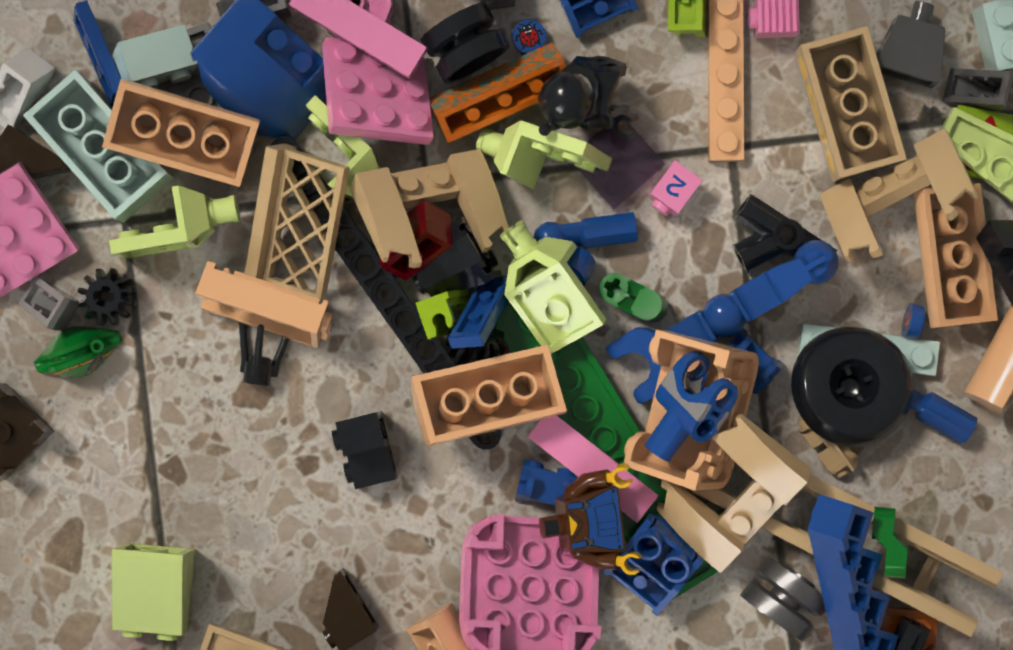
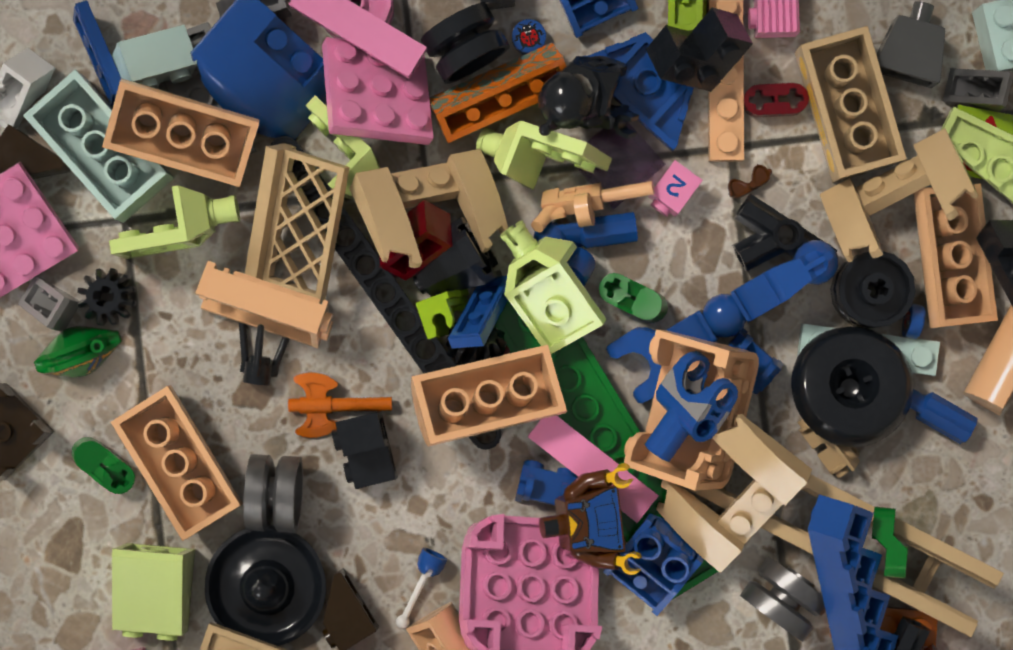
none -> green piece [71,437,135,494]
none -> light nougat brick [111,385,243,541]
none -> black hat [205,525,326,646]
none -> flat silver wheel [244,454,303,533]
none -> orange piece [288,372,393,438]
none -> hinge [396,548,448,629]
none -> light nougat piece [531,181,655,233]
none -> blue wing [583,32,694,152]
none -> black brick [646,7,753,92]
none -> reddish brown piece [728,164,772,199]
none -> dark red beam [744,83,809,117]
none -> black wheel [830,251,916,329]

